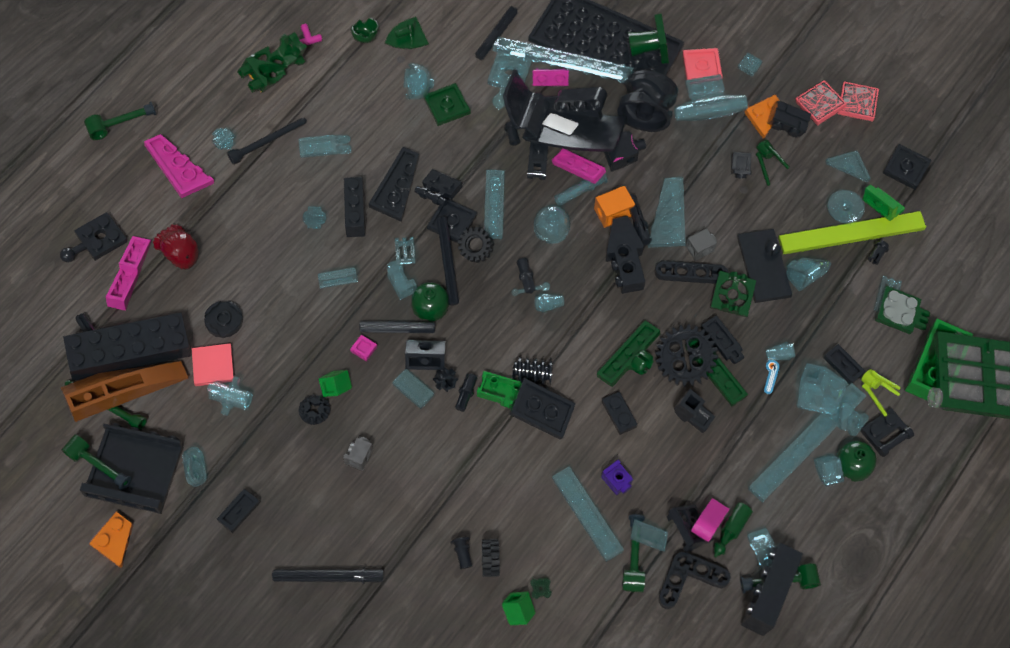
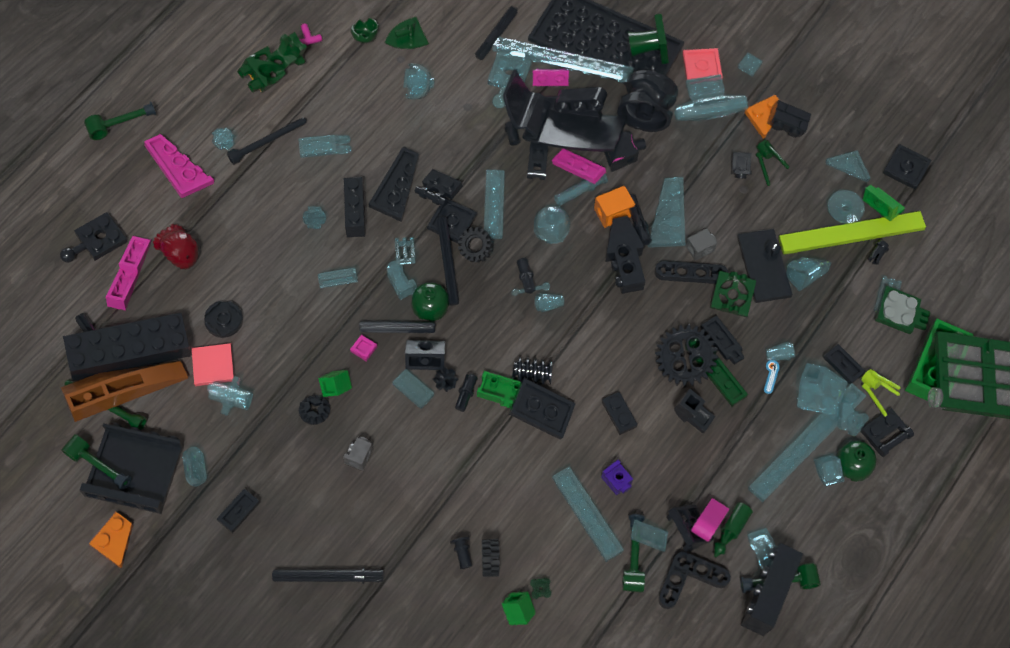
dark green tile [423,83,471,126] -> none
white sticker [542,113,579,135] -> none
dark green plate [597,321,660,387] -> none
tile [796,80,847,125] -> none
tile [838,82,879,122] -> none

